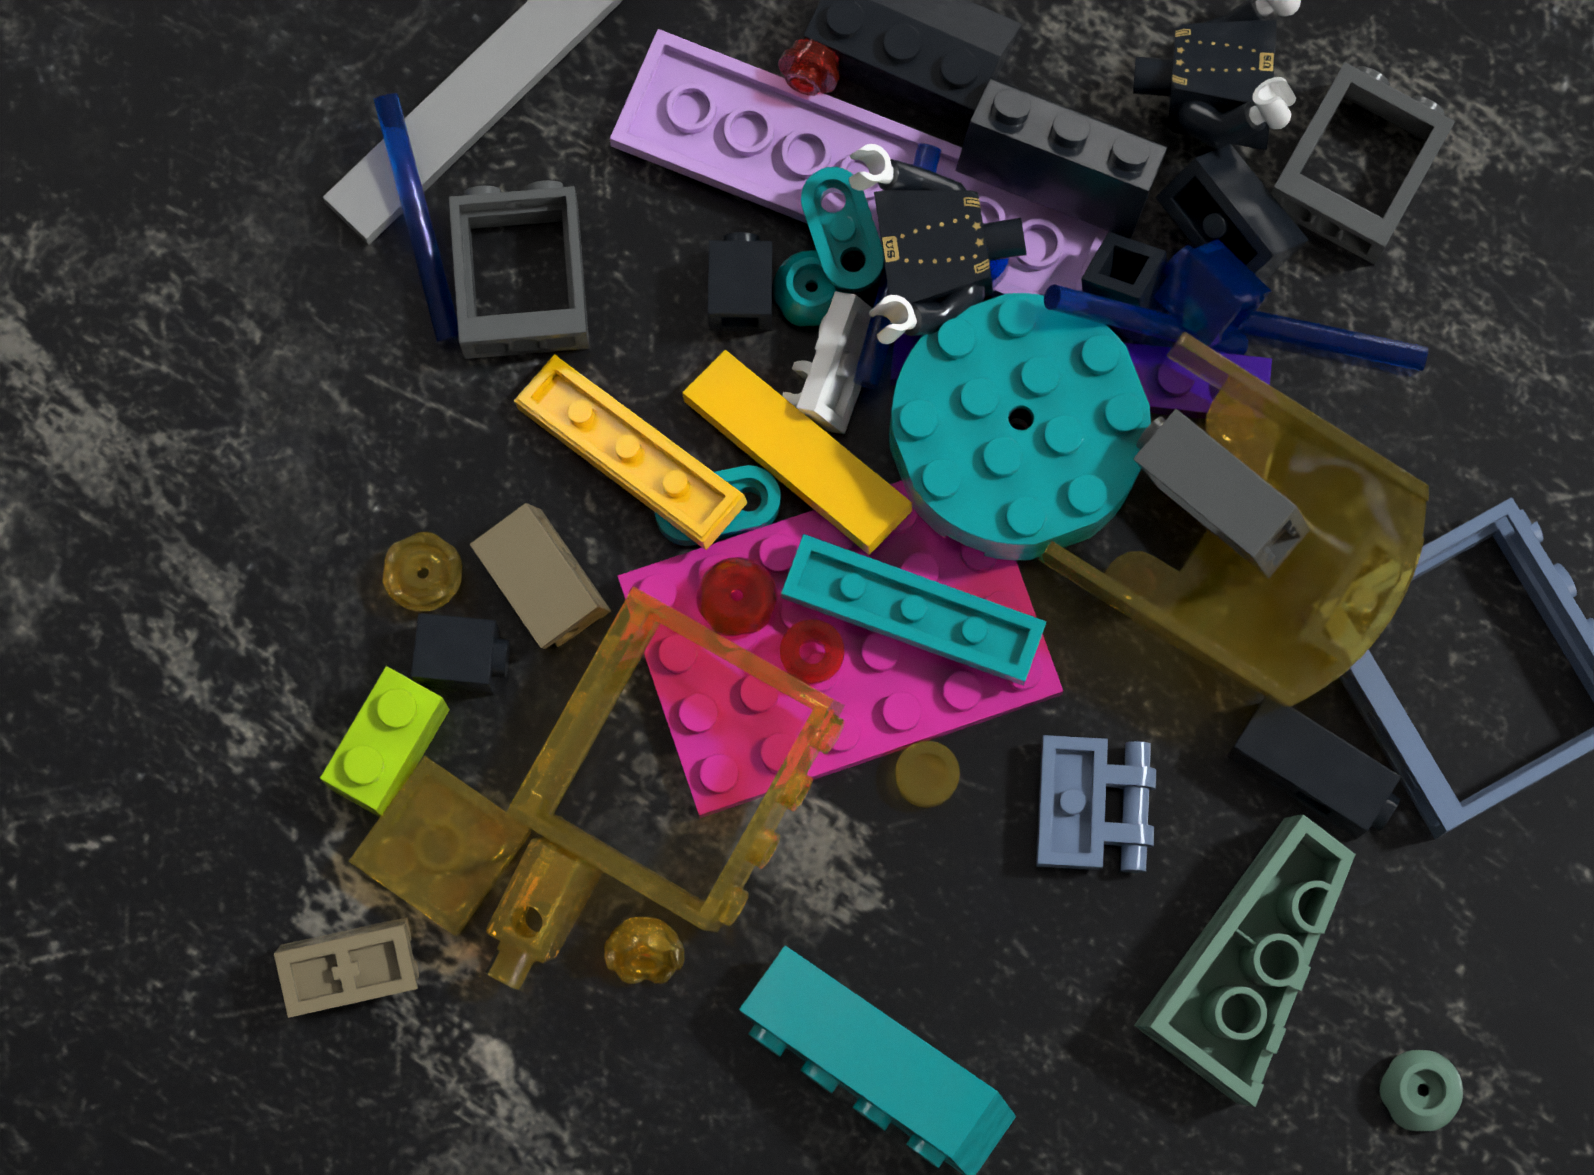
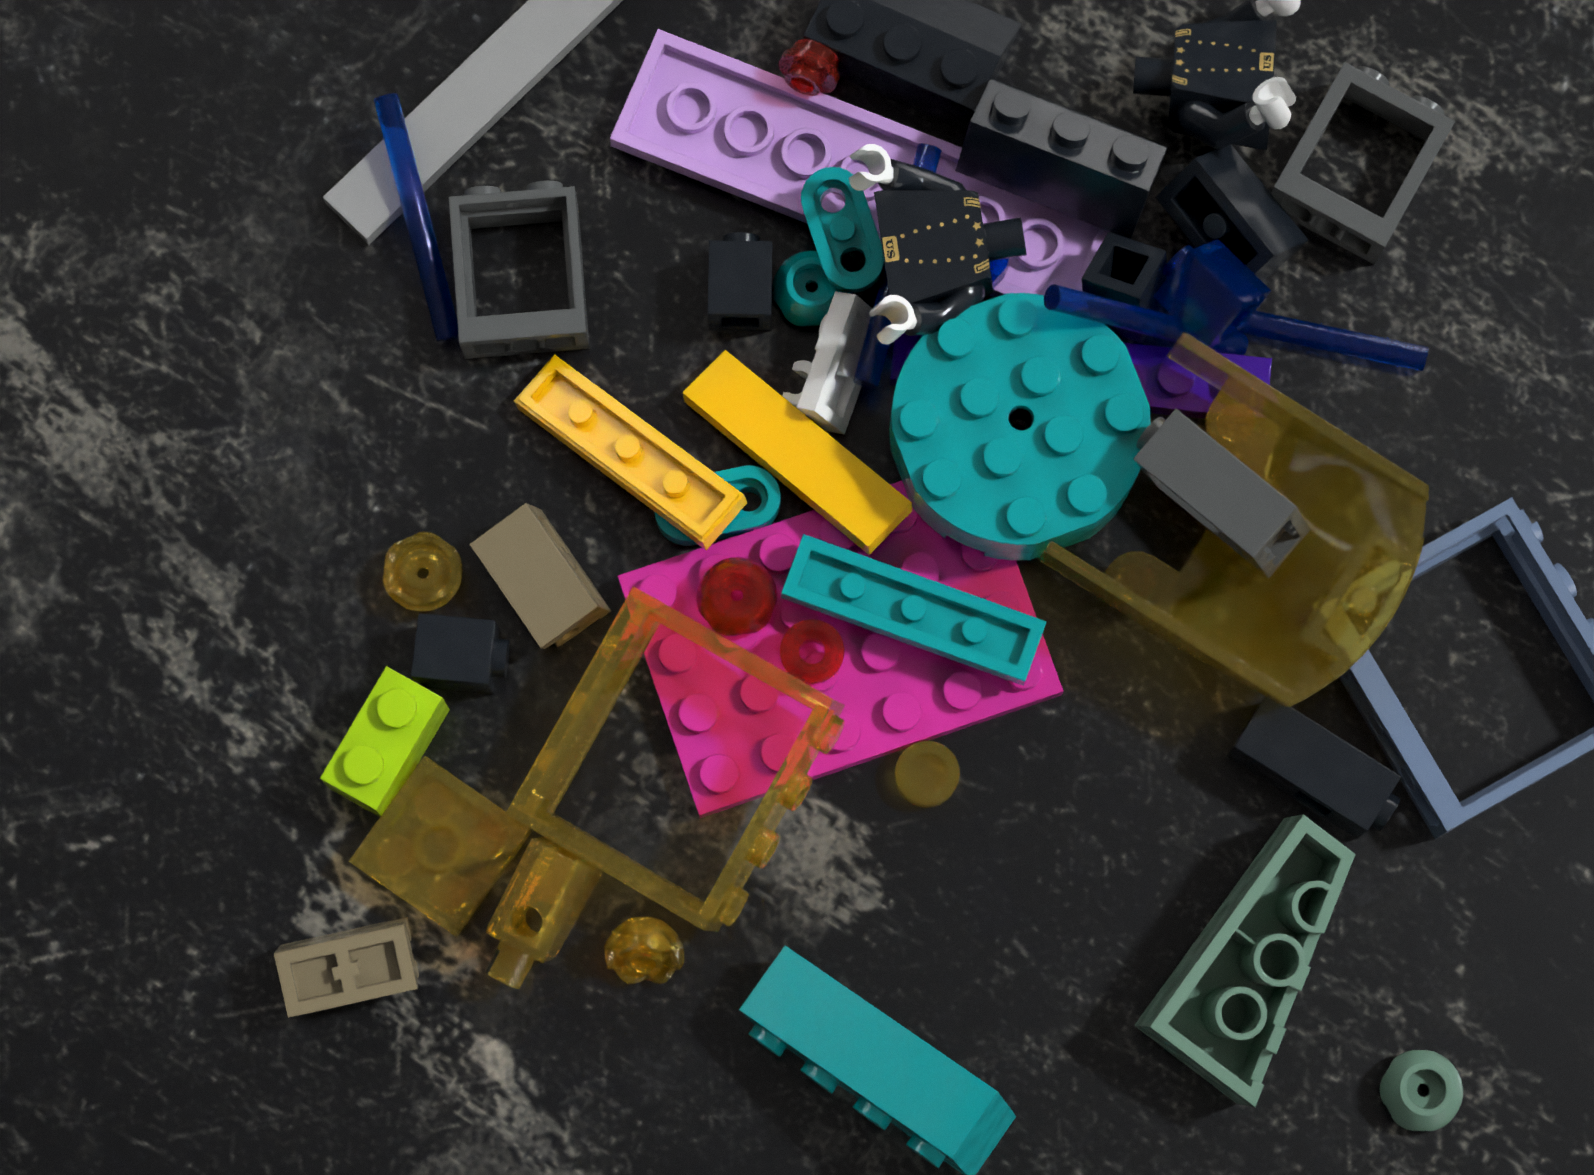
sand blue plate [1036,735,1156,873] -> none

